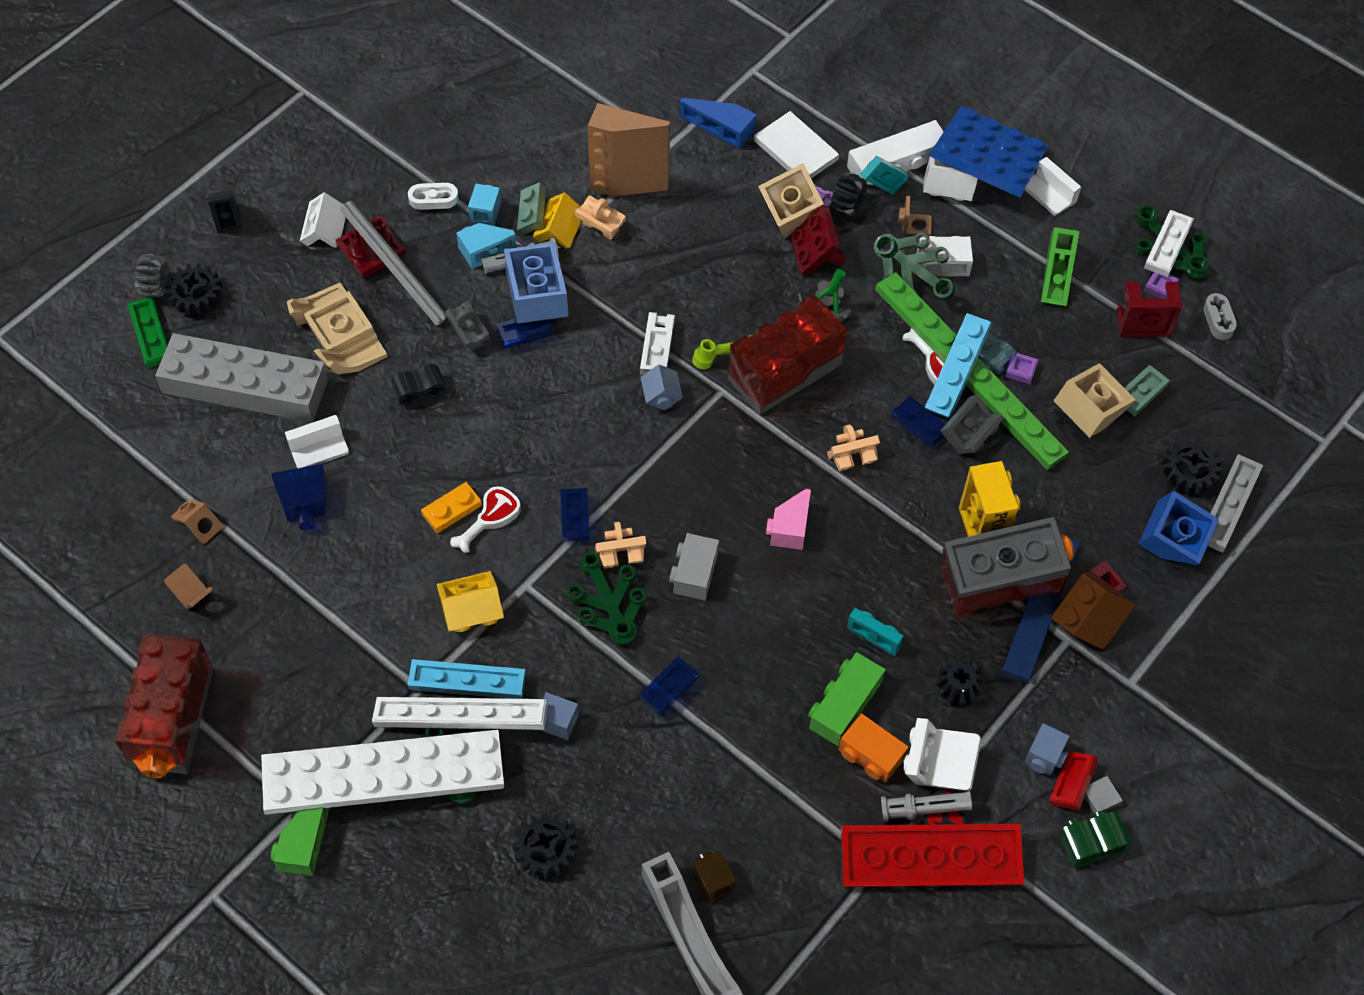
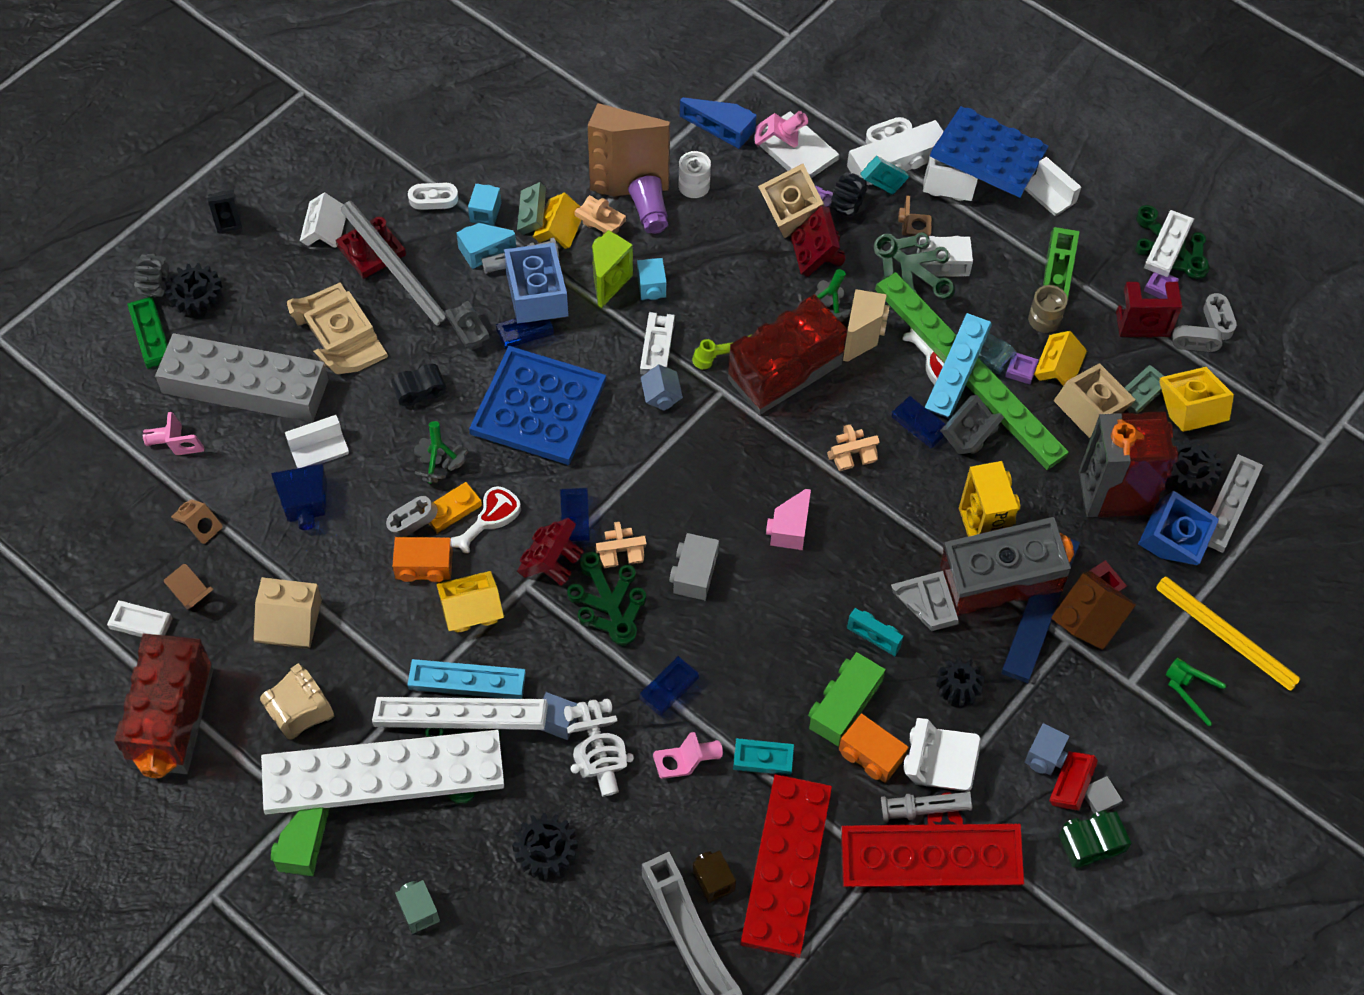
none -> white tile [107,600,173,642]
none -> bright pink bracket [143,412,204,456]
none -> tan slope [254,577,322,649]
none -> tan piece [260,663,335,740]
none -> light grey beam [386,496,438,537]
none -> orange brick [392,537,453,582]
none -> sand green brick [395,880,440,934]
none -> dark grey plant [414,421,468,484]
none -> blue plate [469,346,606,465]
none -> dark red plate [517,518,583,586]
none -> white torso [564,699,634,797]
none -> lime slope [592,230,633,308]
none -> medium lavender plant [628,176,668,234]
none -> medium azure brick [637,258,666,300]
none -> bright pink bracket [653,732,723,779]
none -> white wheel [678,151,711,198]
none -> teal plate [733,738,794,776]
none -> red plate [740,774,832,958]
none -> bright pink bracket [755,111,808,148]
none -> tan slope [843,289,890,362]
none -> white plate [866,117,912,144]
none -> light grey wing [891,571,959,631]
none -> dark tan wheel [1028,285,1068,333]
none -> yellow panel [1034,331,1087,386]
none -> piece [1079,412,1178,518]
none -> yellow axle [1156,577,1300,690]
none -> yellow slope [1159,367,1234,432]
none -> green plant [1166,657,1226,726]
none -> light grey beam [1173,325,1222,352]

